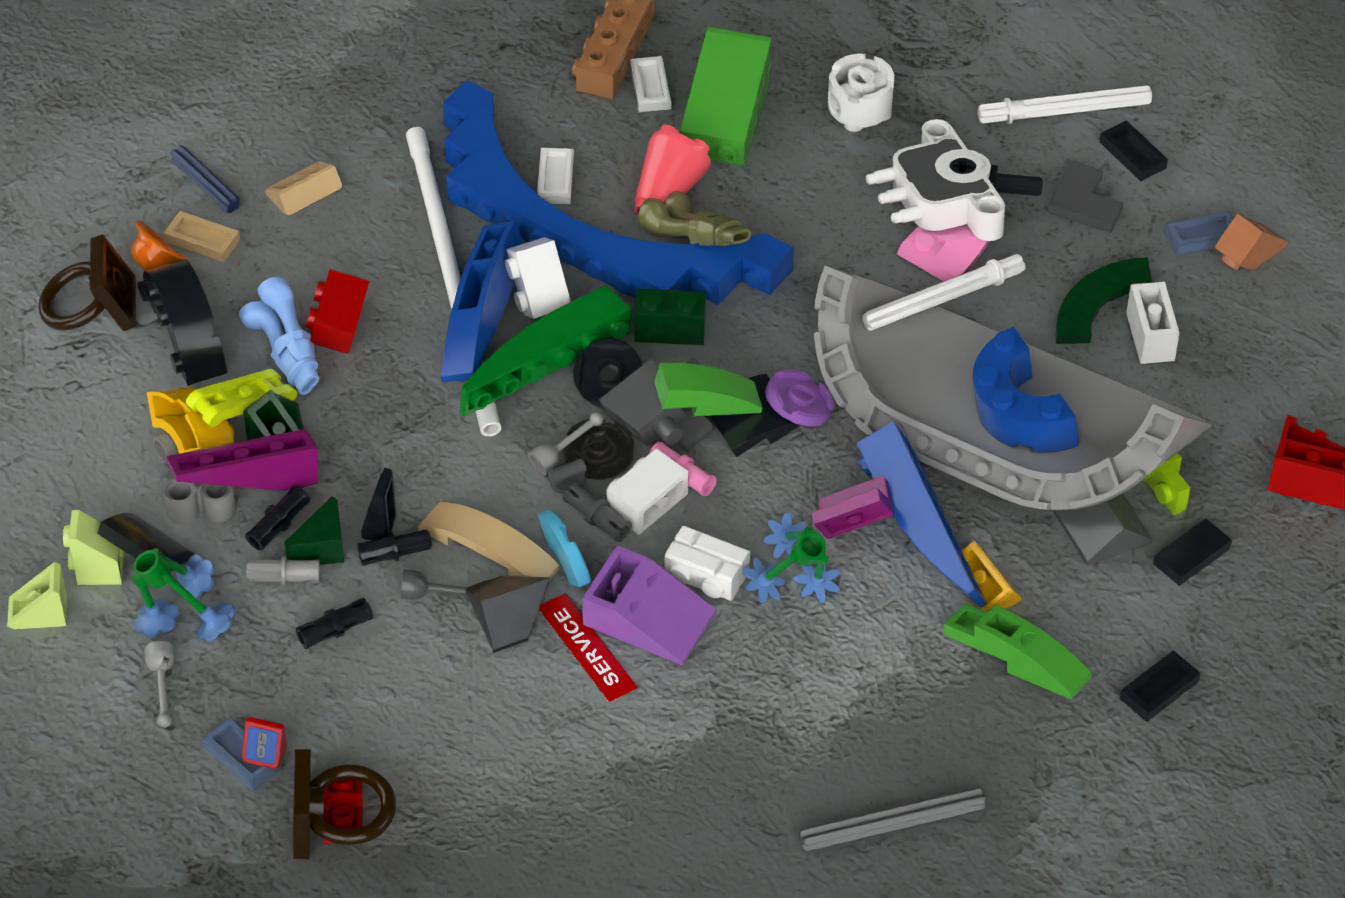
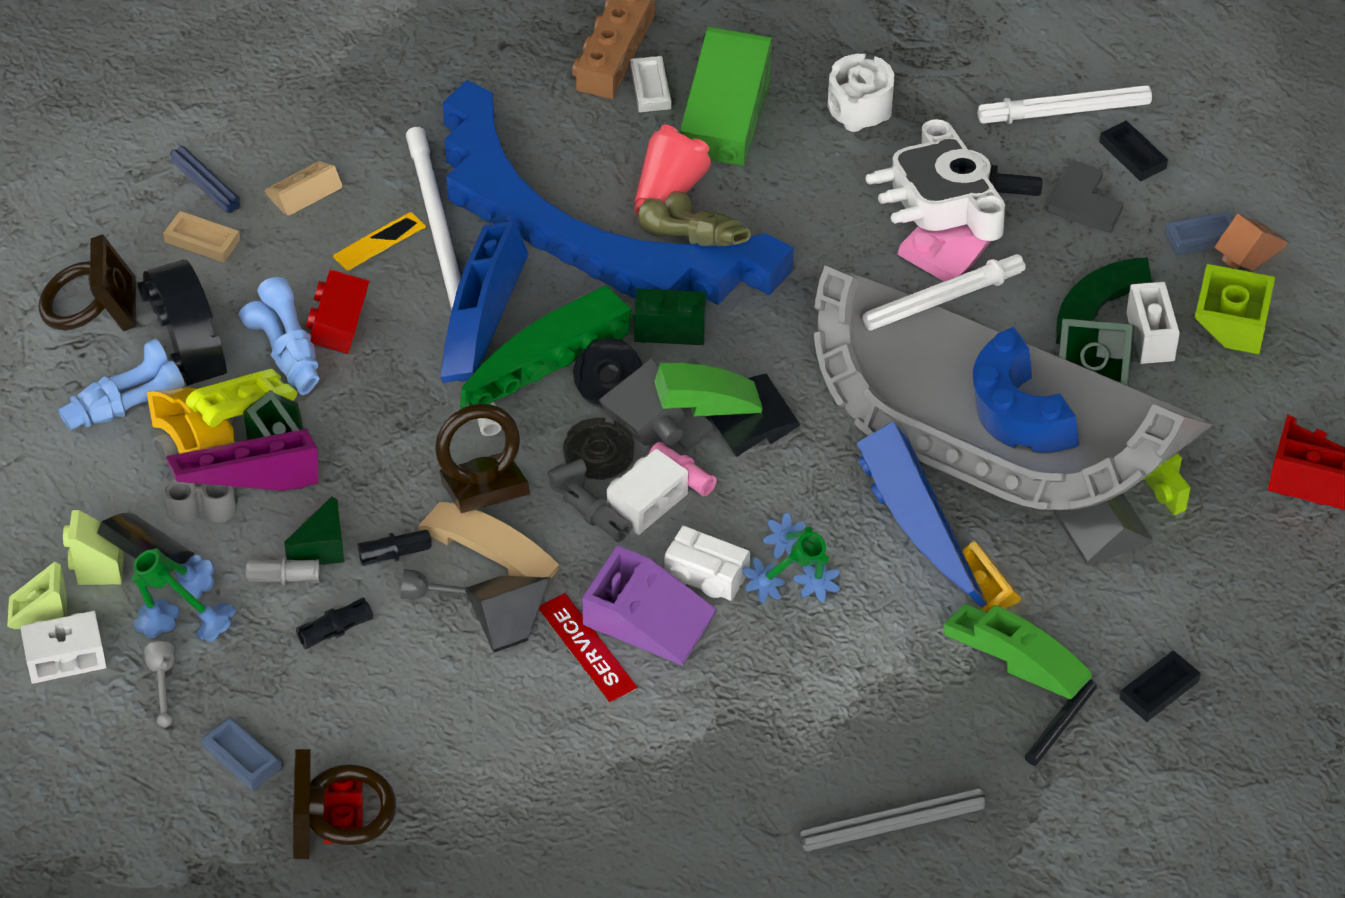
orange hat [131,220,190,271] -> none
slope [242,717,287,769] -> none
black pin [245,485,311,551] -> none
black slope [361,468,397,541] -> none
white brick [505,237,571,319] -> none
light grey hinge [528,412,604,476] -> none
white tile [537,148,574,205] -> none
medium azure tile [537,509,592,588] -> none
medium lavender tile [765,370,835,427] -> none
magenta panel [811,476,894,539] -> none
black tile [1153,518,1232,586] -> none
none -> white brick [20,611,107,684]
none -> light blue piece [57,339,186,431]
none -> yellow sticker [333,212,426,271]
none -> dark brown tile [435,404,530,513]
none -> black bar [1025,679,1097,766]
none -> dark green slope [1059,319,1135,386]
none -> lime slope [1195,264,1275,355]

